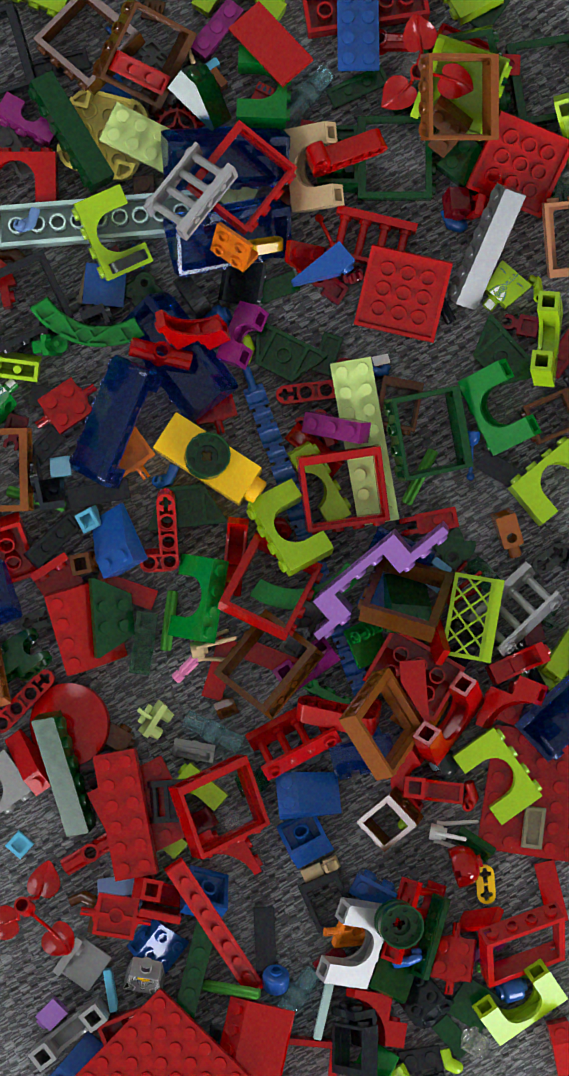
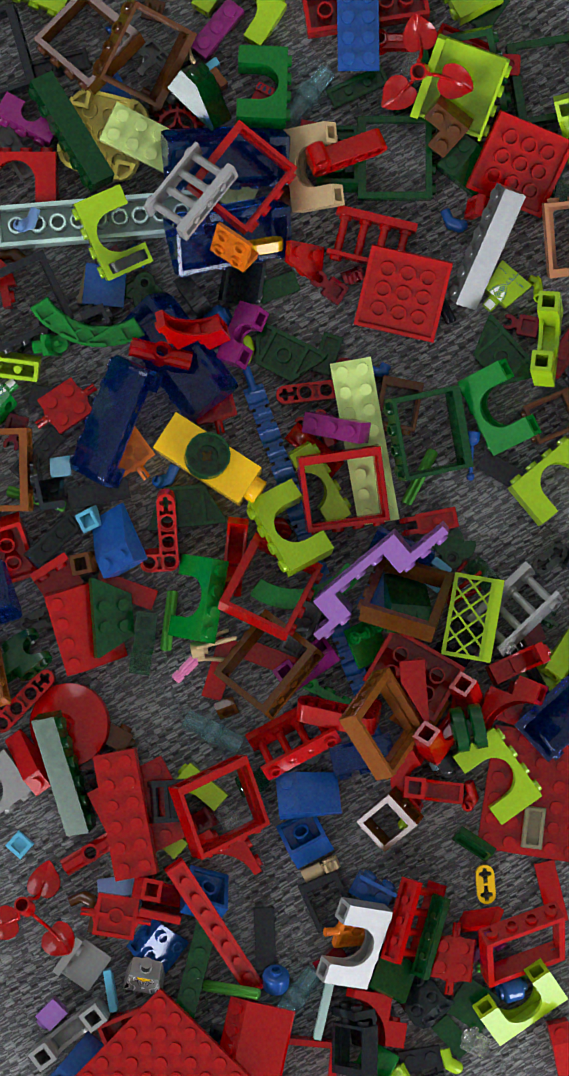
red tile [108,50,171,96] -> none
reddish brown plate [133,175,155,194] -> none
yellowish green hips [137,699,174,739] -> none
light grey plate [172,738,216,763] -> none
red tile [228,1,314,88] -> none
blue slope [291,241,355,287] -> none
red hinge [315,214,336,248] -> none
white sticker [372,354,390,366] -> none
dark green wheel [374,899,424,949] -> none
blue arm [393,948,423,968] -> none
dark orange window [418,53,499,141] -> none
red tile [429,606,451,666] -> none
white plant [429,820,479,848] -> none
dark red brick [442,186,471,221] -> none
red cylinder [448,845,483,889] -> none
dark orange torso [490,508,524,558] -> none
none -> dark green wheel [449,702,488,753]

